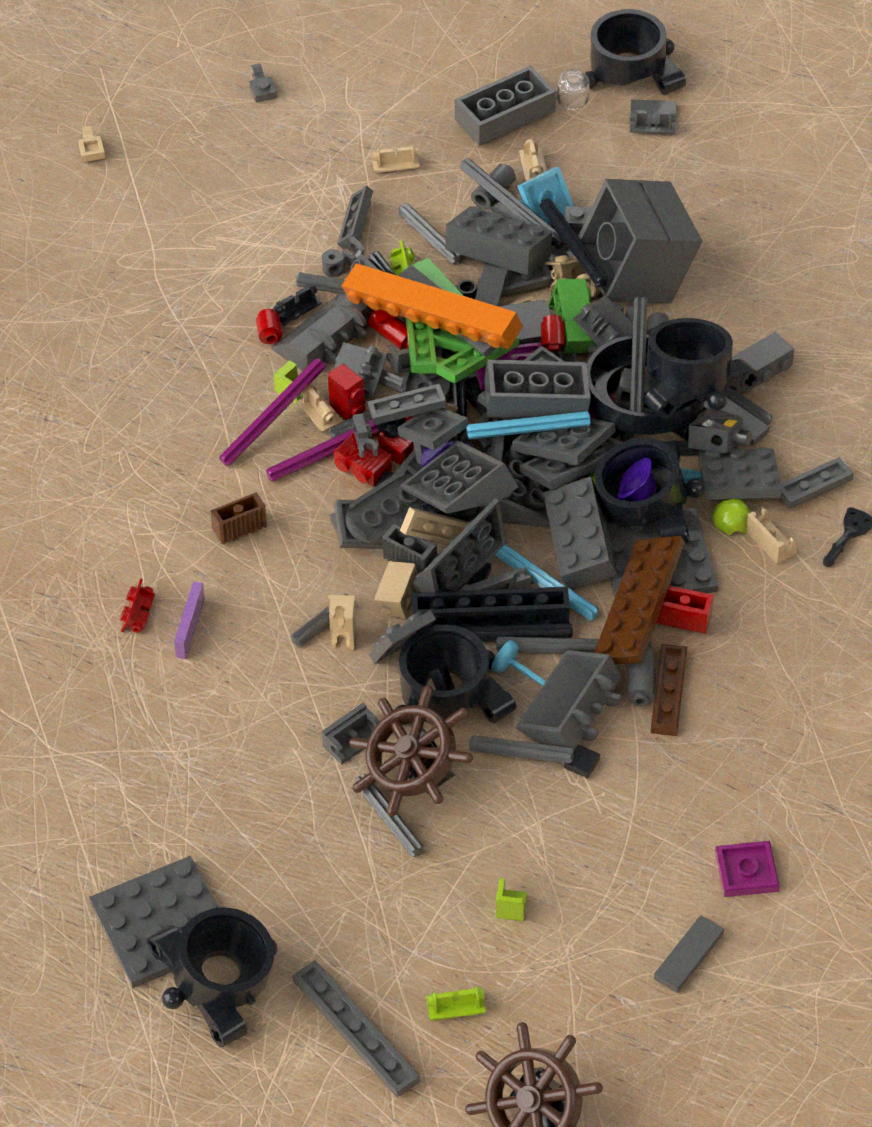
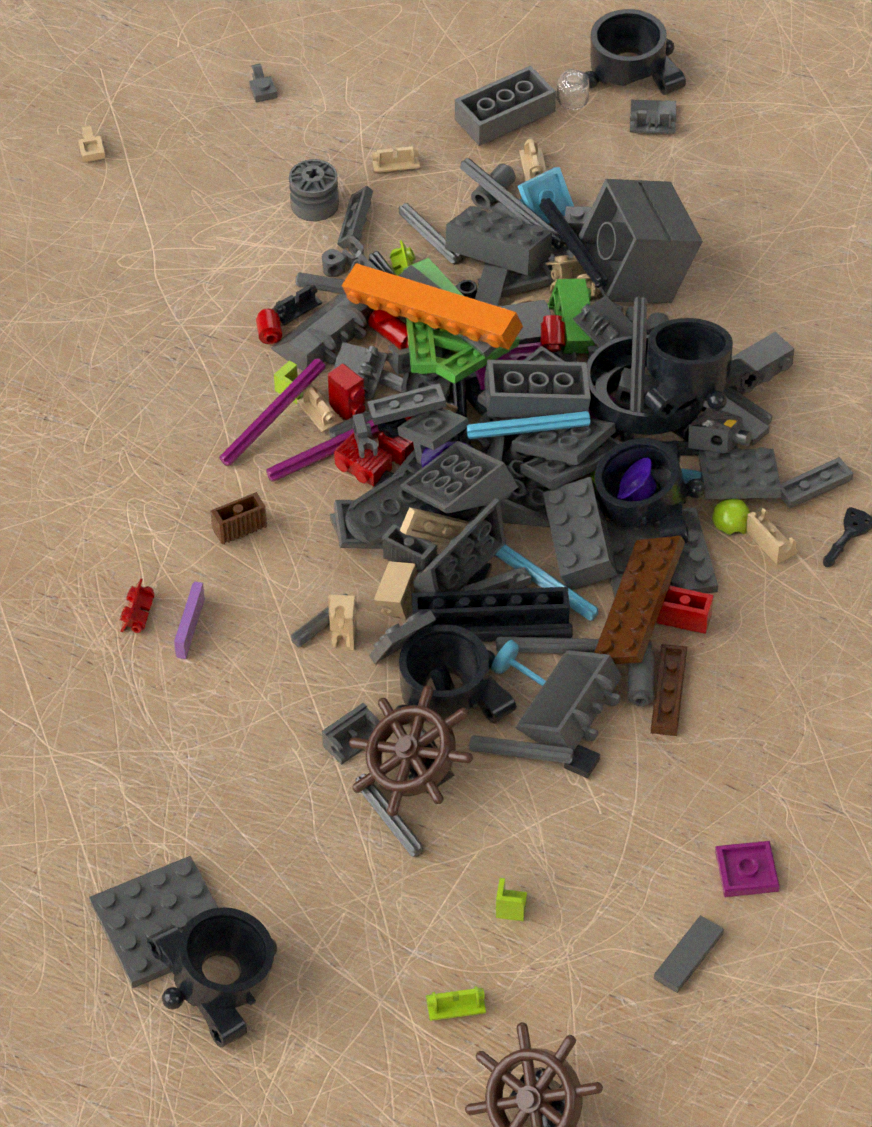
dark grey plate [293,960,420,1098] -> none
none -> dark grey wheel [289,159,339,222]

